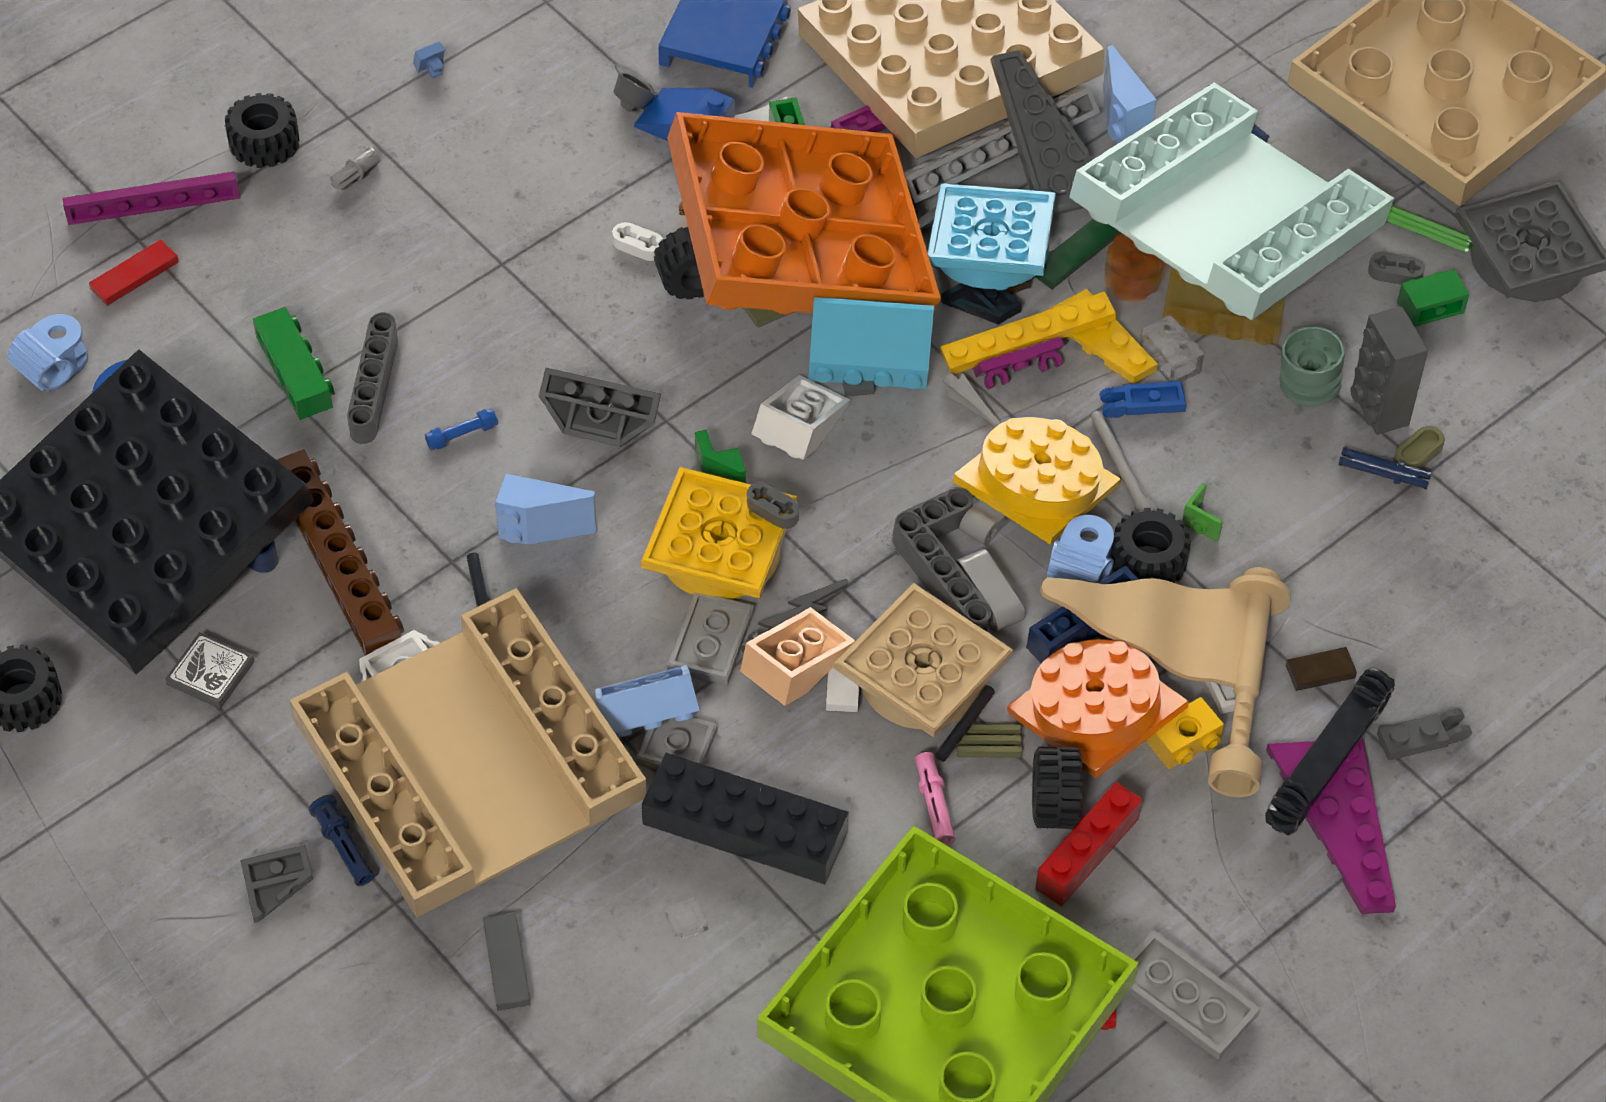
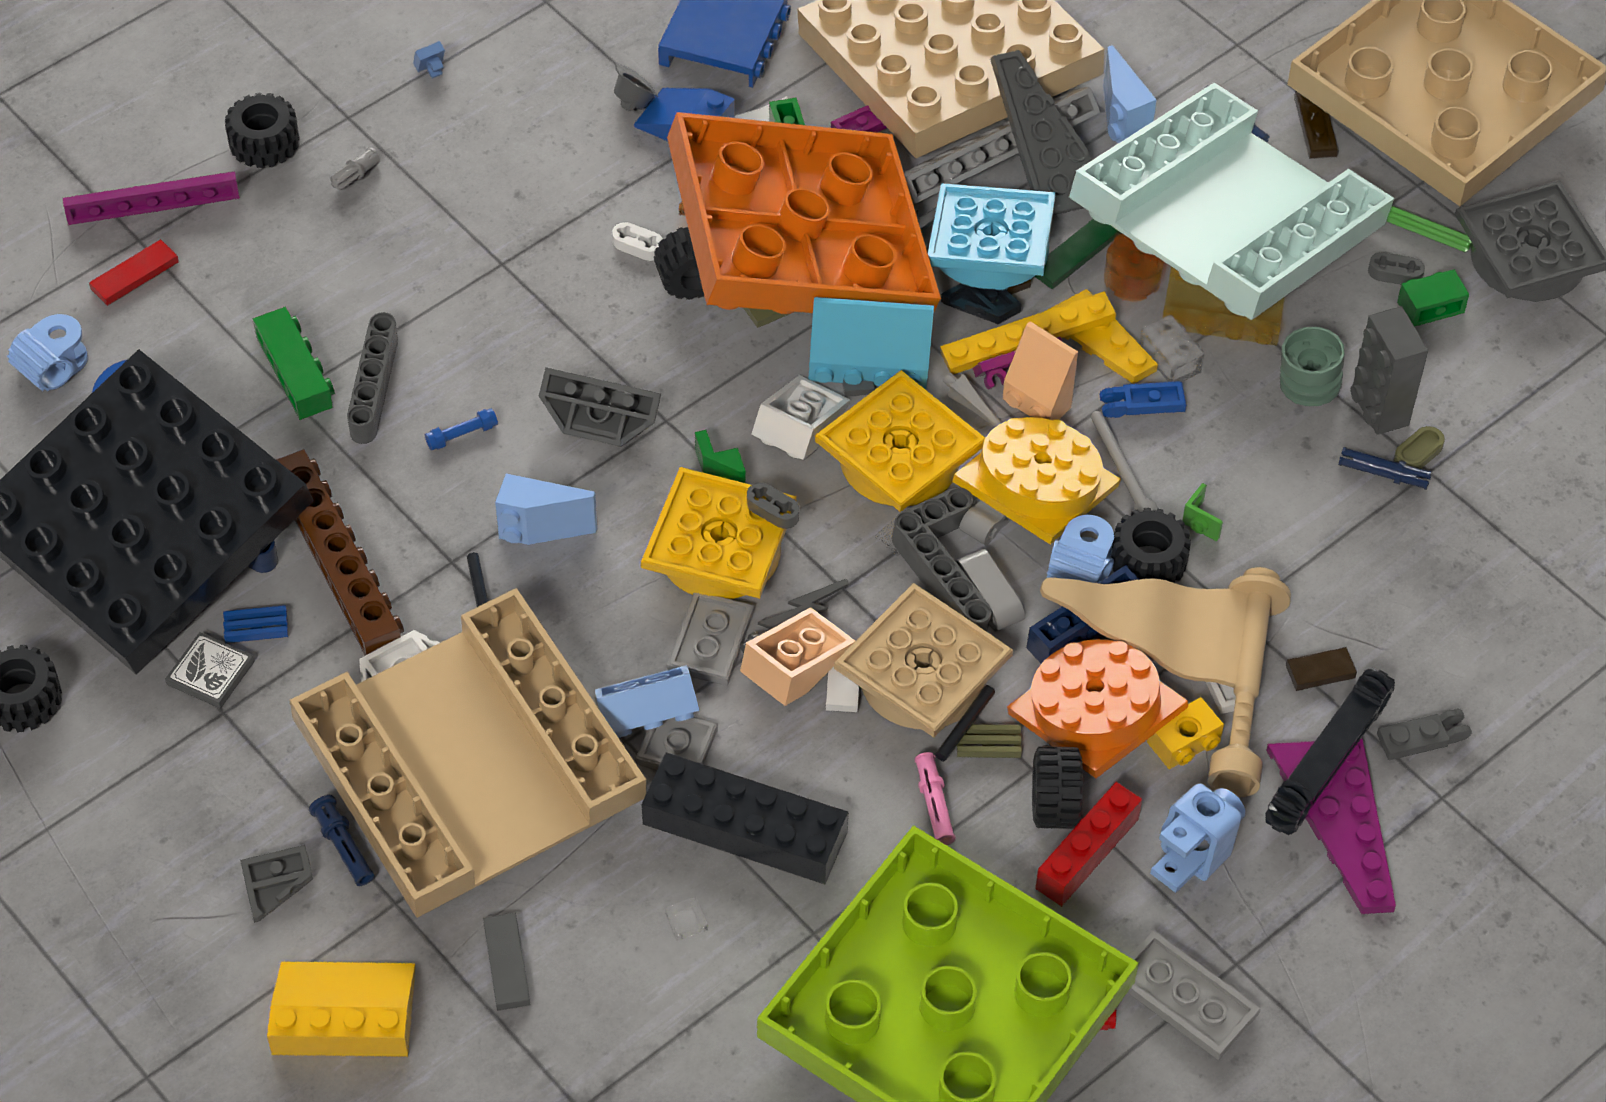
none -> blue tile [223,605,288,643]
none -> yellow slope [267,962,416,1057]
none -> yellow piece [815,370,986,512]
none -> light nougat slope [1003,322,1078,420]
none -> light blue piece [1150,784,1245,893]
none -> dark brown tile [1294,90,1338,159]

